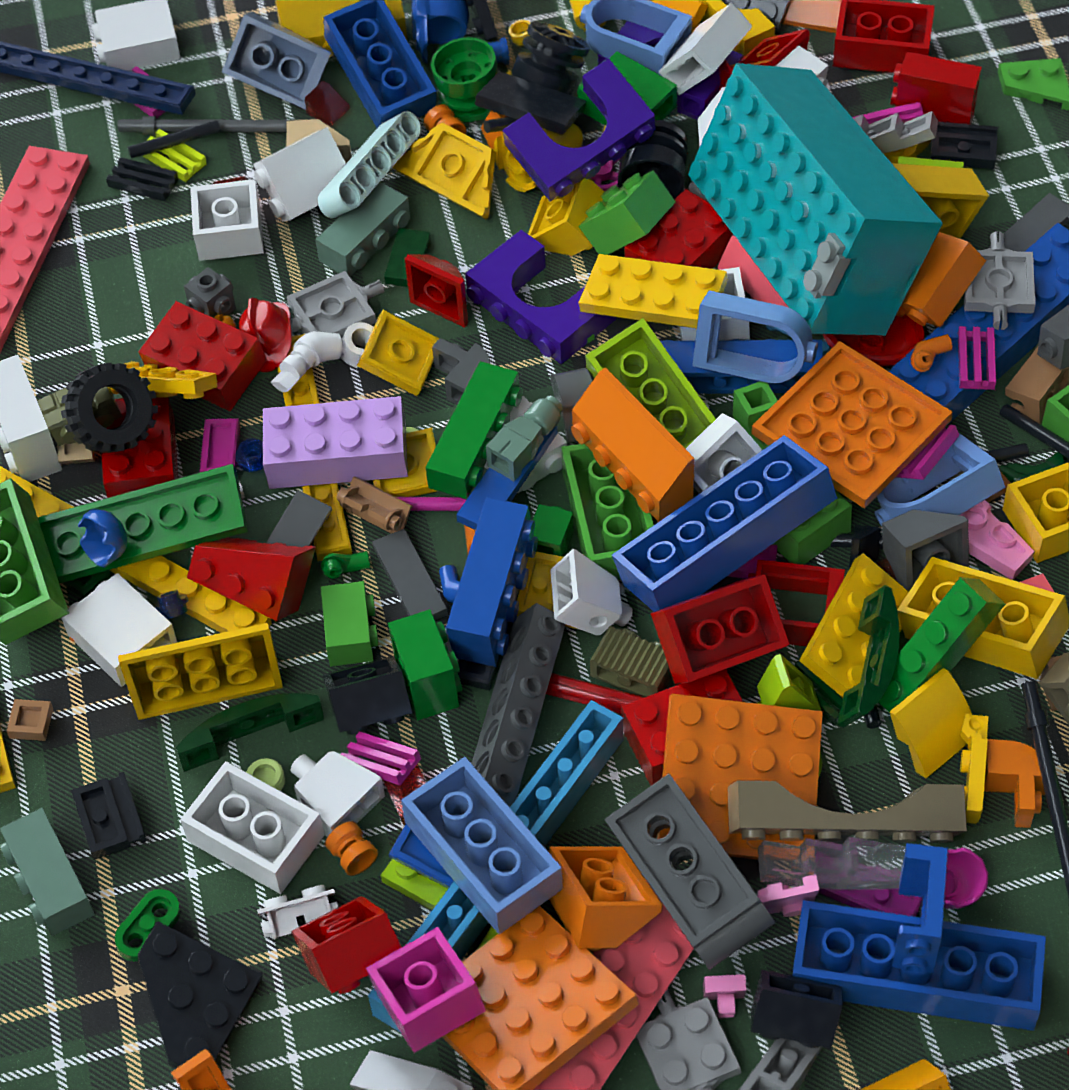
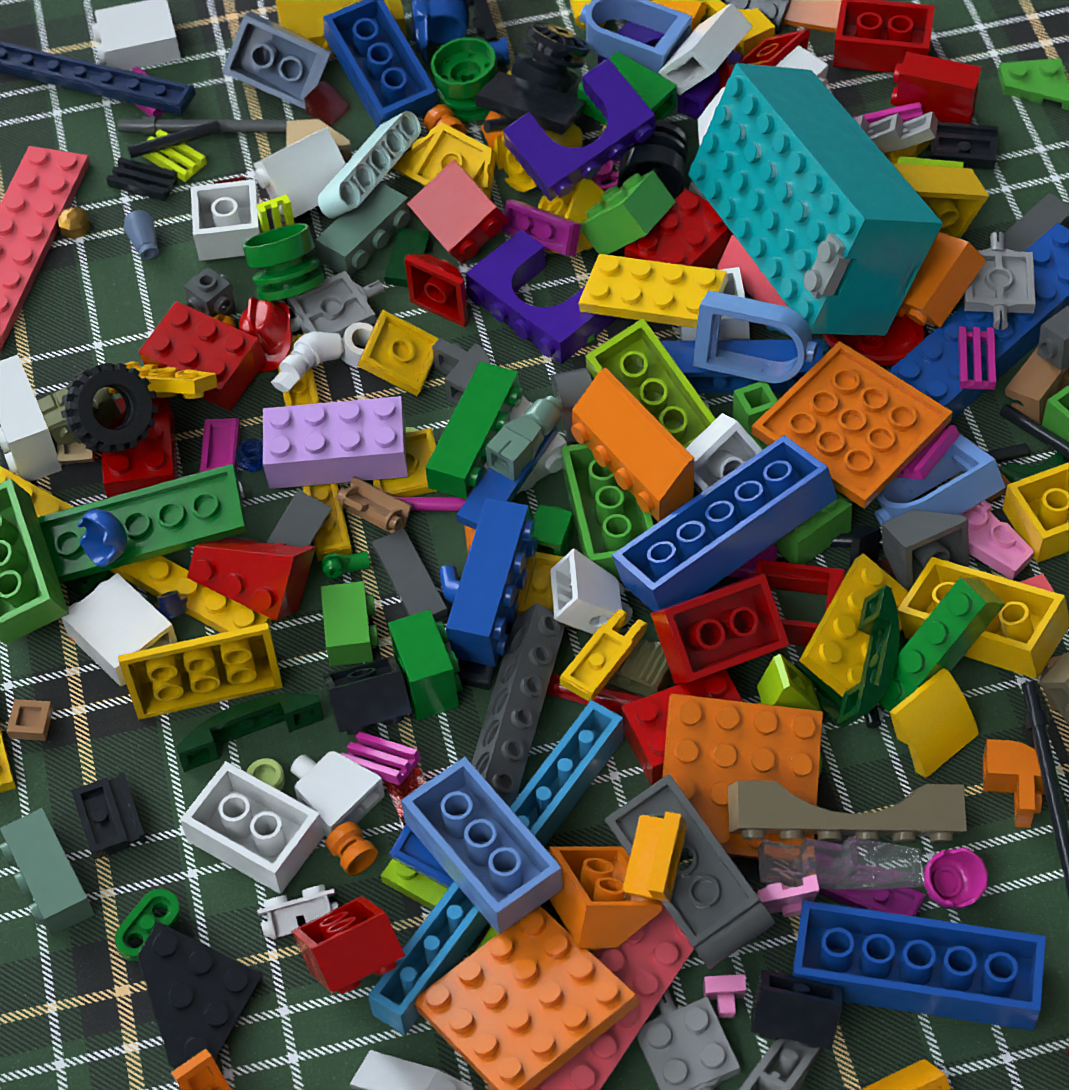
dark pink brick [366,927,486,1053] -> none
yellow hinge [508,20,531,47] -> none
blue panel [893,843,948,975] -> none
orange arm [910,334,952,372] -> none
yellow hinge [960,714,989,824] -> none
none -> pearl gold tile [57,207,91,239]
none -> sand blue cone [123,210,159,260]
none -> green wheel [242,223,325,301]
none -> neon yellow tile [256,194,295,233]
none -> brick [407,160,510,265]
none -> magenta tile [502,200,581,256]
none -> yellow hinge [560,608,647,702]
none -> light orange panel [623,811,688,902]

